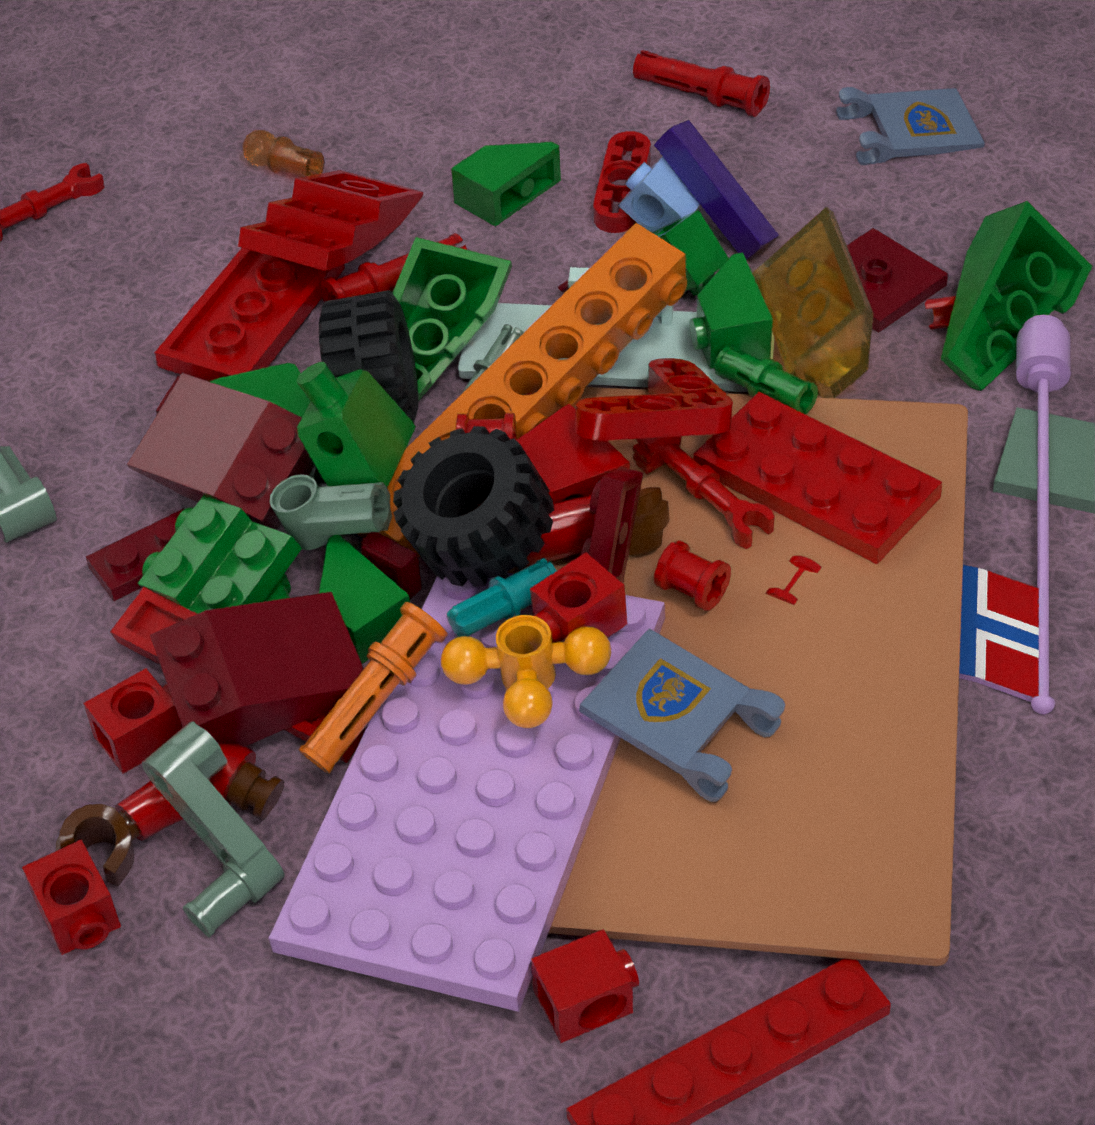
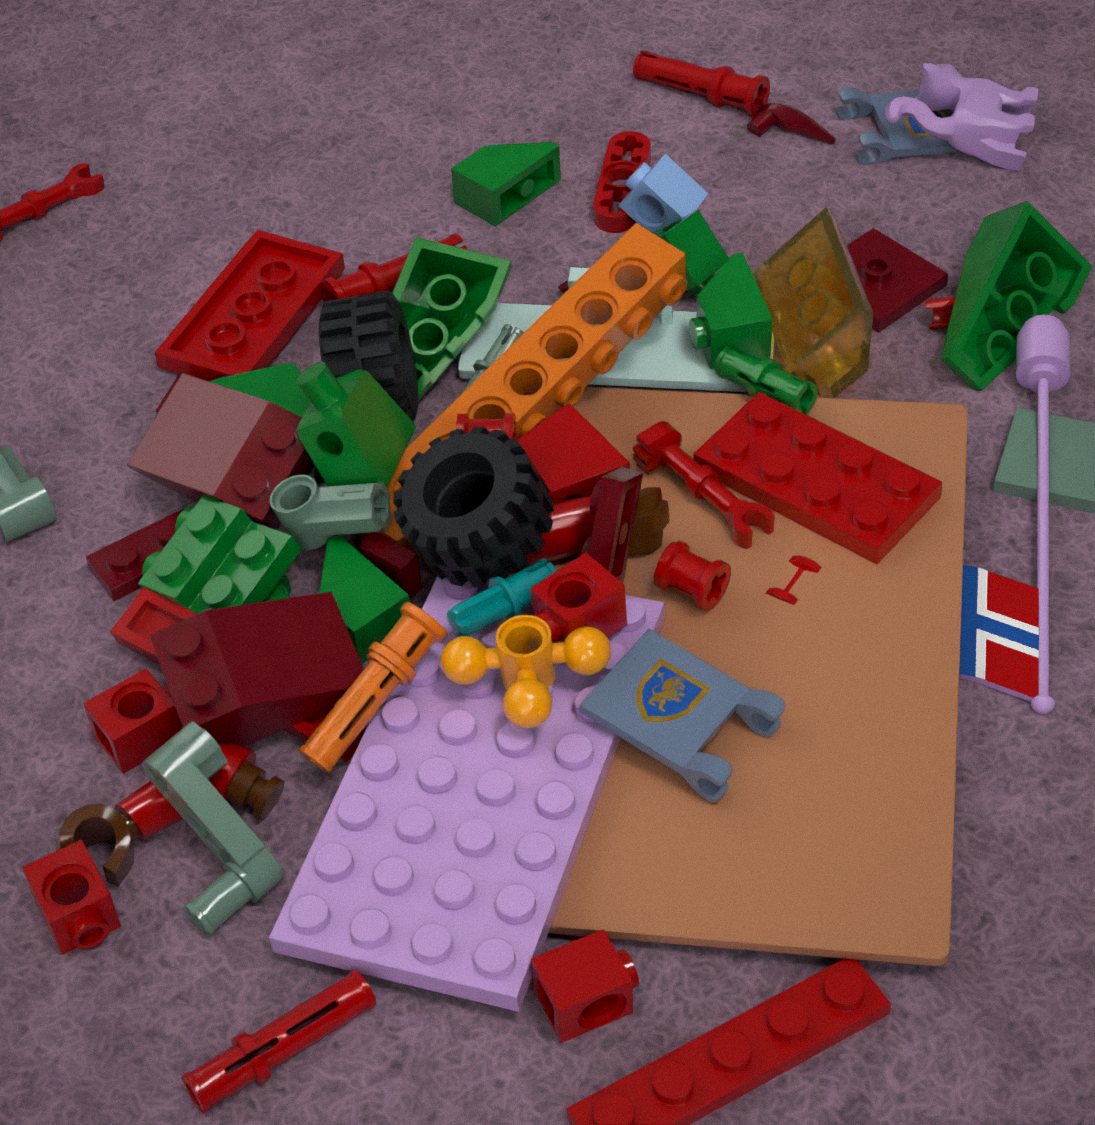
red slope [238,170,423,271] -> none
clear orange pin [242,130,325,177] -> none
red beam [575,358,733,441] -> none
dark purple slope [654,120,779,260] -> none
none -> red pin [181,969,376,1114]
none -> dark red bar [747,103,836,144]
none -> lavender animal [885,63,1038,171]

